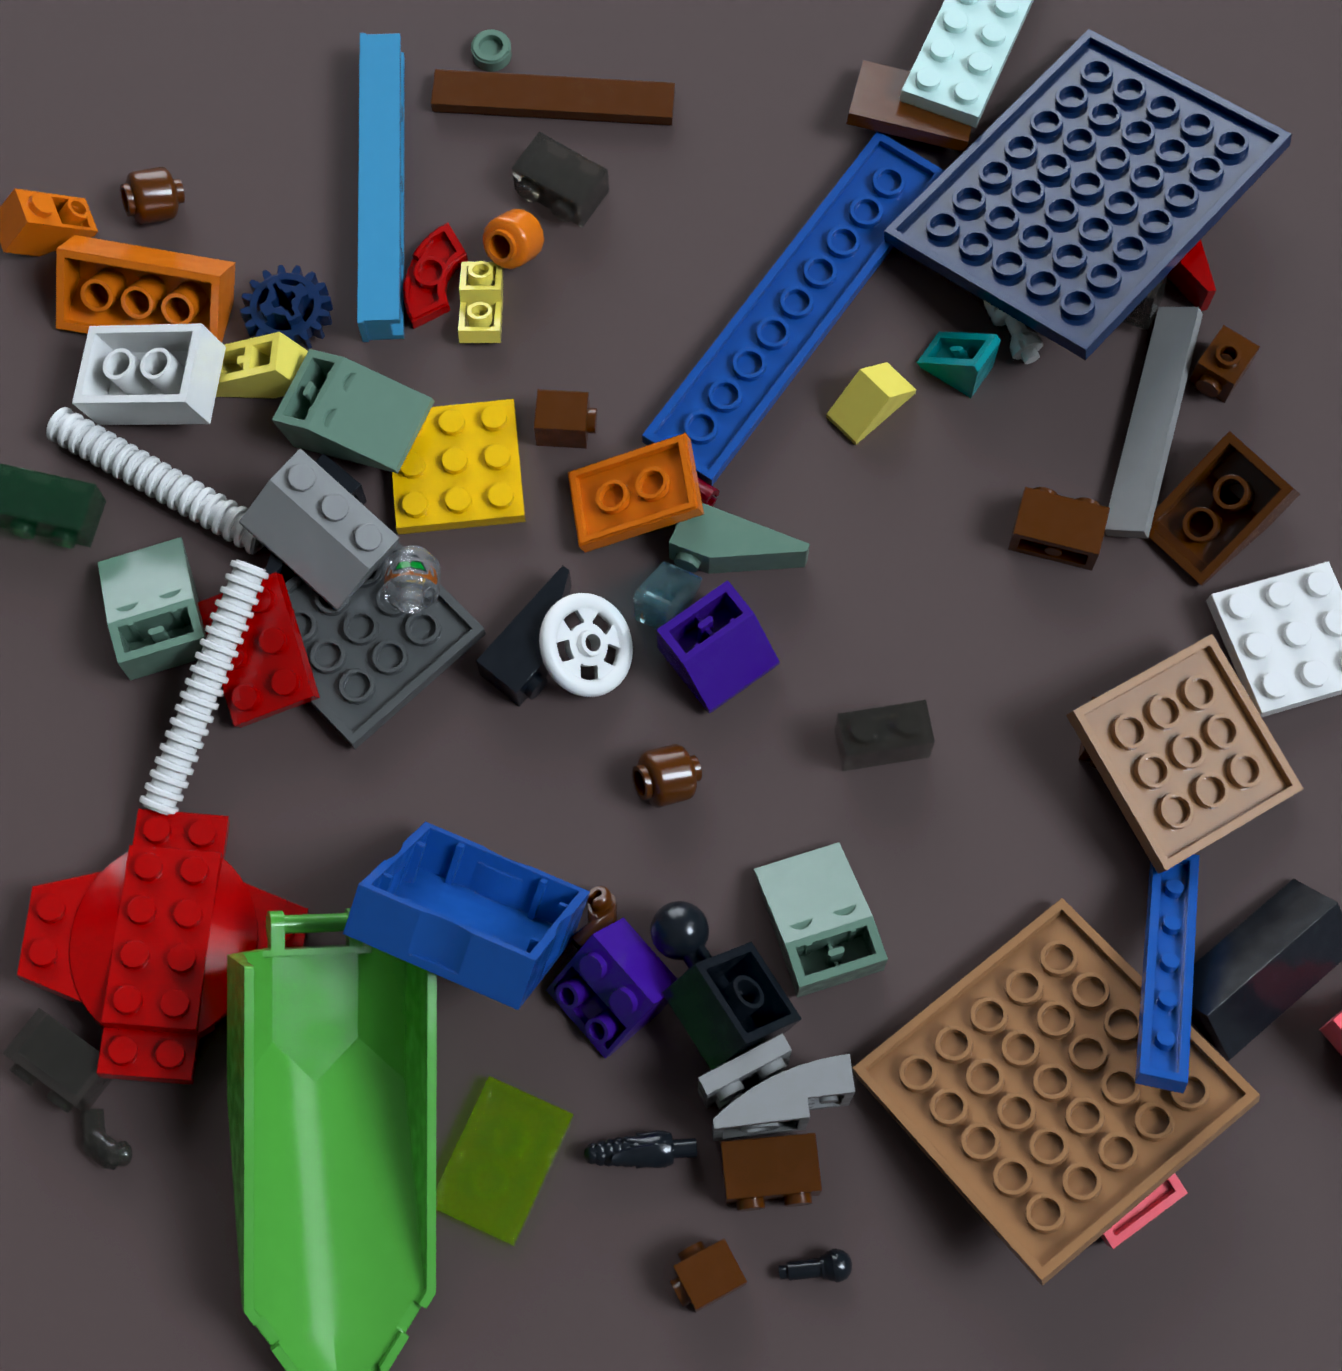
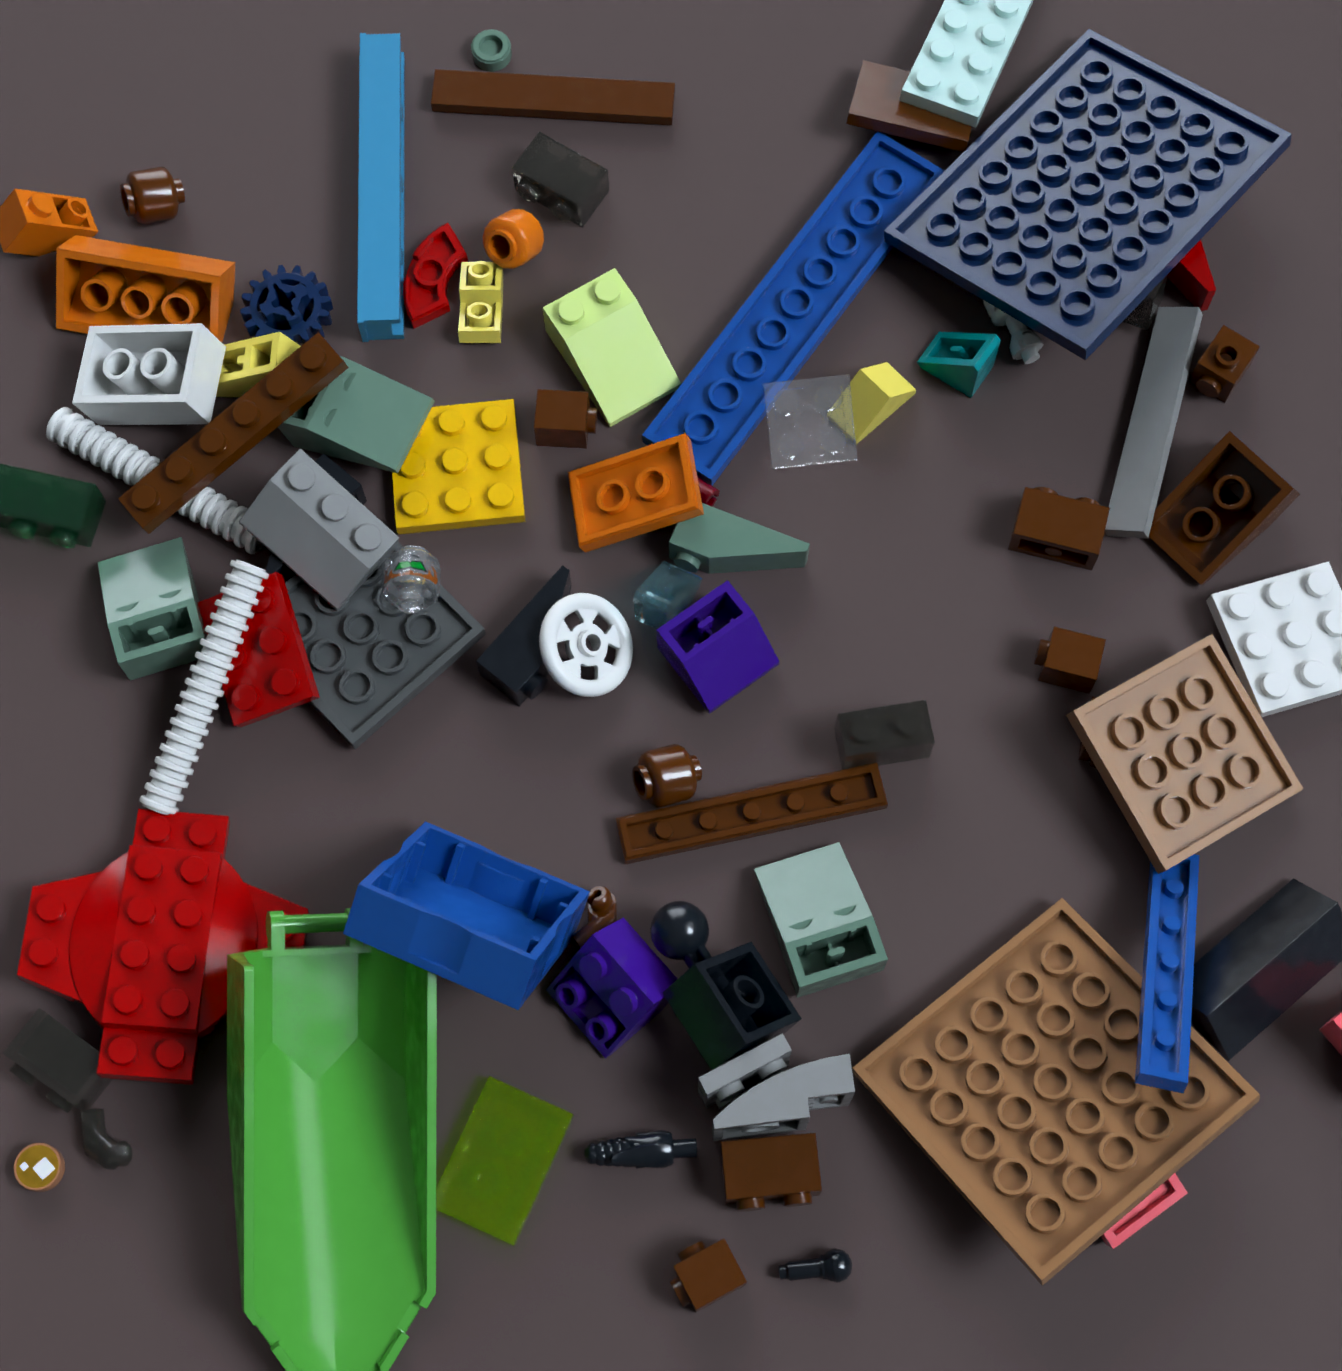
none -> tile [14,1143,65,1192]
none -> reddish brown plate [118,332,349,534]
none -> yellowish green slope [543,268,681,427]
none -> reddish brown tile [616,763,888,864]
none -> clear plate [763,374,858,469]
none -> reddish brown brick [1034,626,1106,694]

